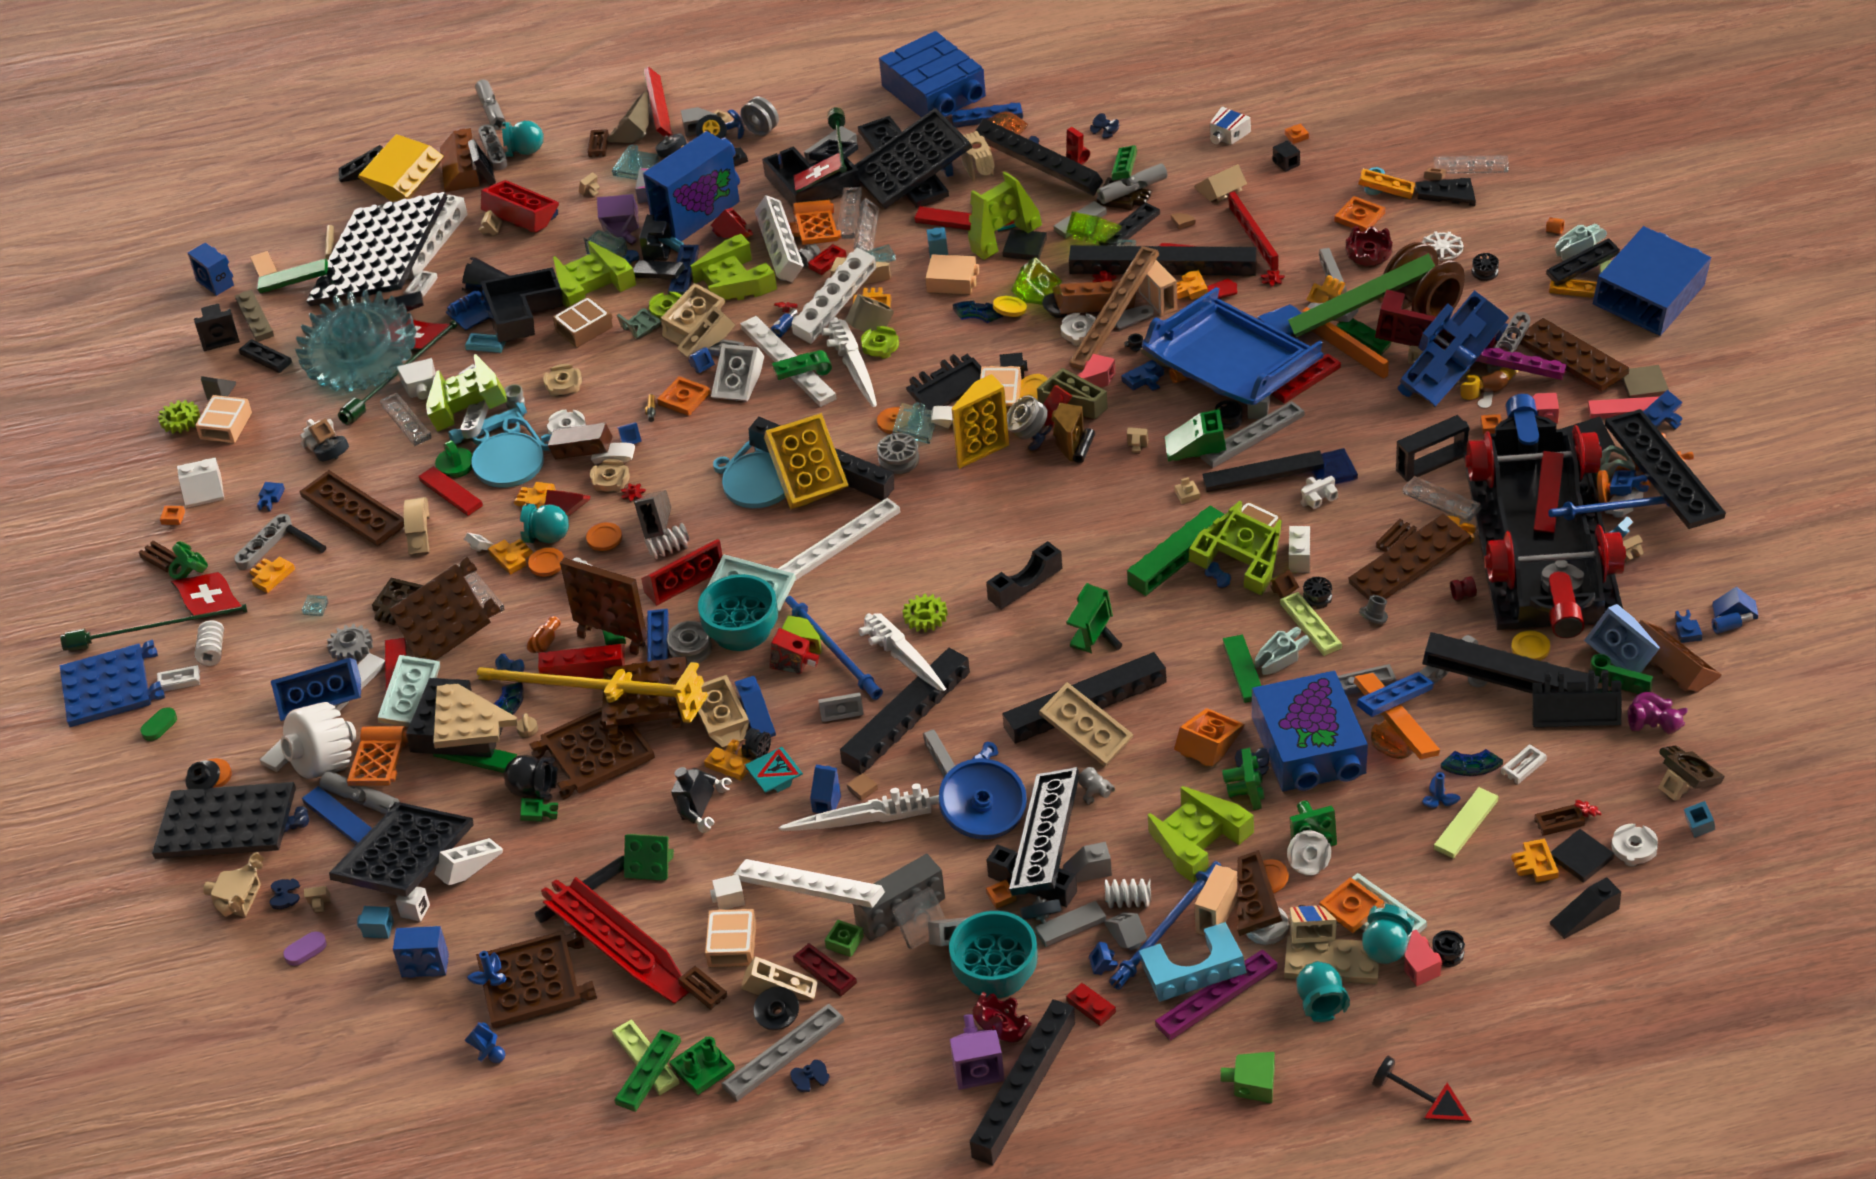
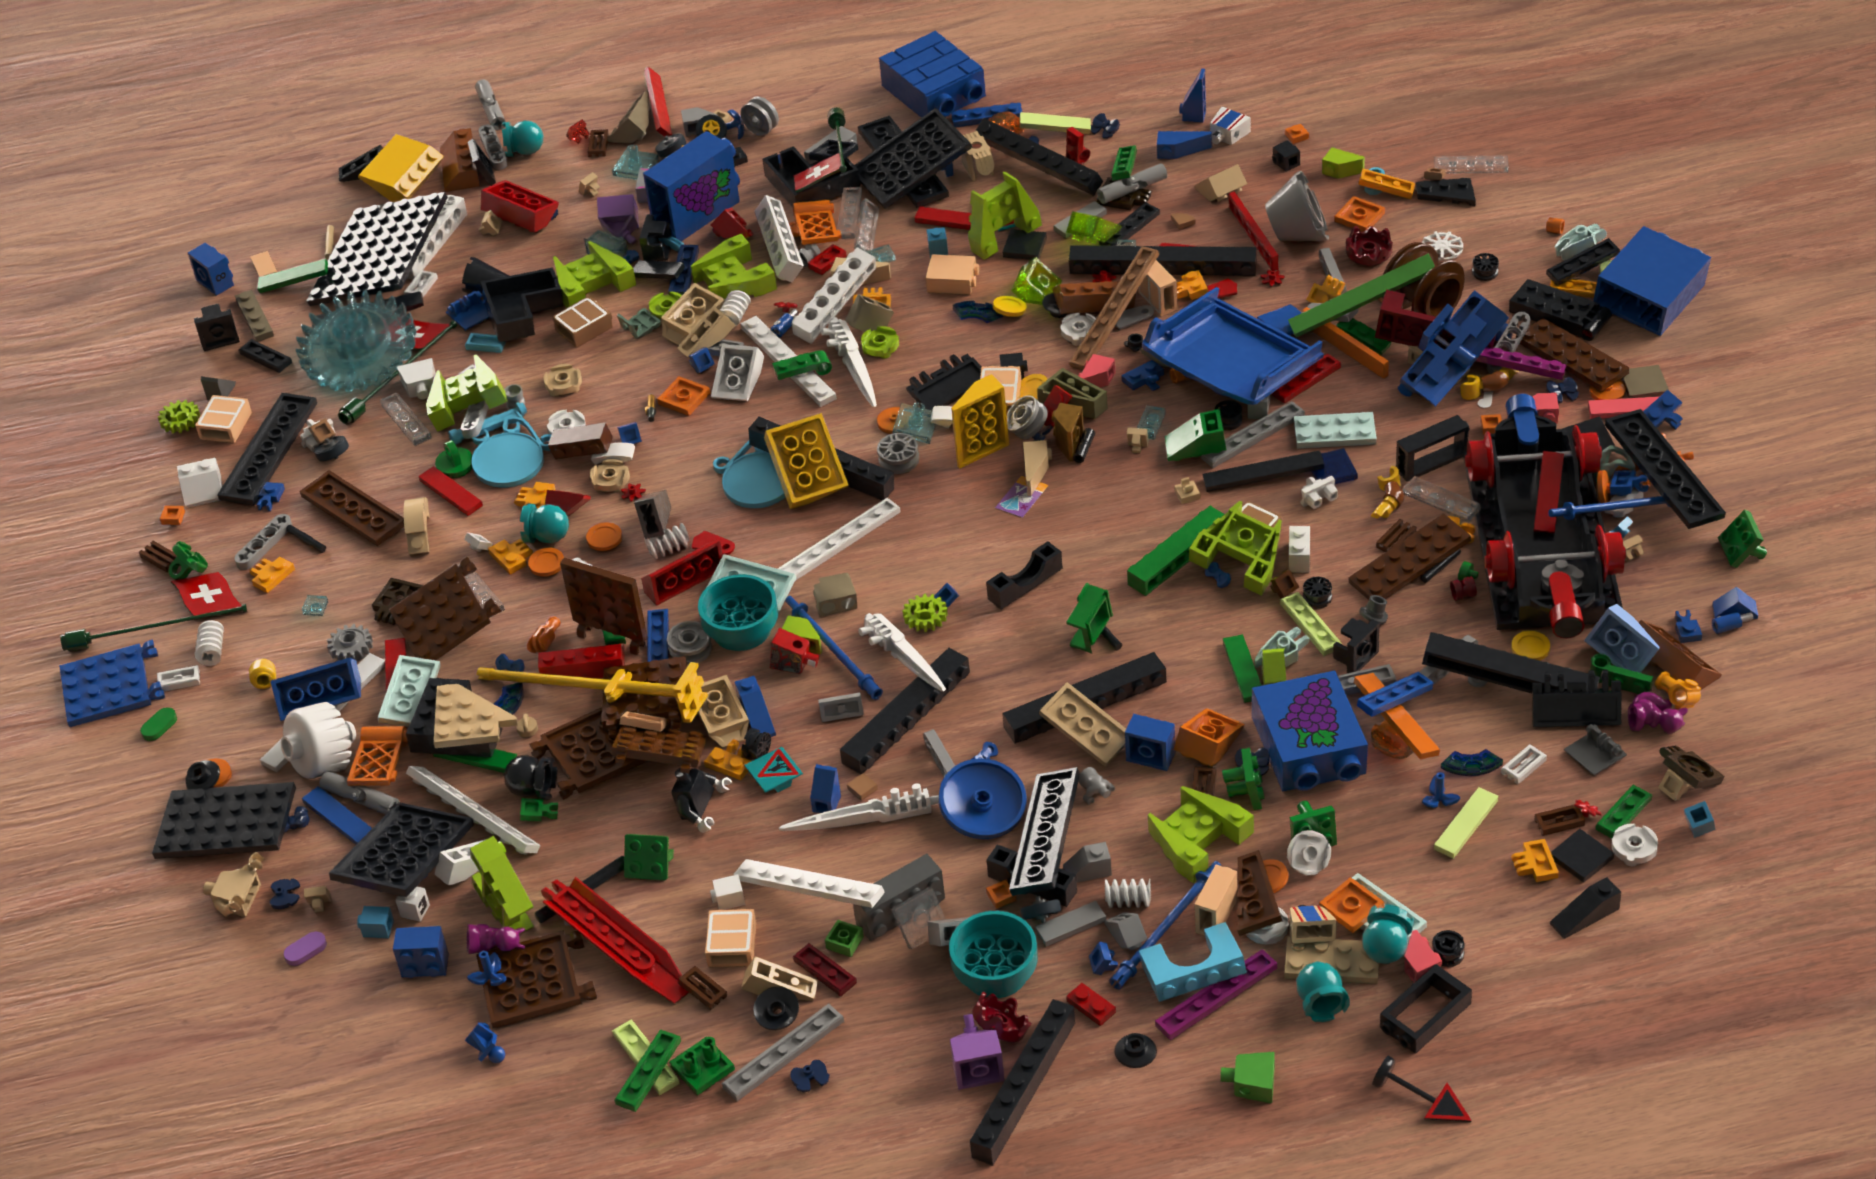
none -> black plate [217,393,317,506]
none -> yellow head [249,659,276,689]
none -> white plate [406,766,540,855]
none -> magenta animal [467,924,525,954]
none -> lime wedge [470,836,534,935]
none -> clear red tile [566,119,590,144]
none -> reddish brown plate [611,725,707,773]
none -> light nougat tile [620,711,667,732]
none -> red piece [691,531,735,555]
none -> white piece [720,290,751,327]
none -> dark tan piece [813,573,857,617]
none -> blue slope [934,583,959,608]
none -> sticker [995,476,1049,517]
none -> yellowish green tile [1020,112,1091,134]
none -> tan slope [1023,440,1052,496]
none -> black piece [1115,1033,1157,1068]
none -> blue brick [1125,714,1176,771]
none -> clear light blue plate [1137,405,1166,440]
none -> blue slope [1157,131,1212,159]
none -> blue slope [1179,69,1206,123]
none -> reddish brown tile [1192,767,1217,796]
none -> lime slope [1262,648,1287,685]
none -> light grey cone [1265,171,1329,241]
none -> light aqua plate [1294,412,1377,449]
none -> lime slope [1322,147,1365,179]
none -> black panel [1333,618,1380,673]
none -> yellow piece [1371,466,1405,519]
none -> black window [1380,964,1472,1054]
none -> black piece [1421,549,1461,583]
none -> green tile [1458,561,1479,581]
none -> black hinge [1509,279,1612,341]
none -> dark blue piece [1546,377,1579,403]
none -> dark grey hinge [1564,724,1627,776]
none -> orange piece [1589,380,1626,400]
none -> green tile [1595,784,1652,839]
none -> light orange connector [1655,672,1701,710]
none -> green plate [1718,509,1767,568]

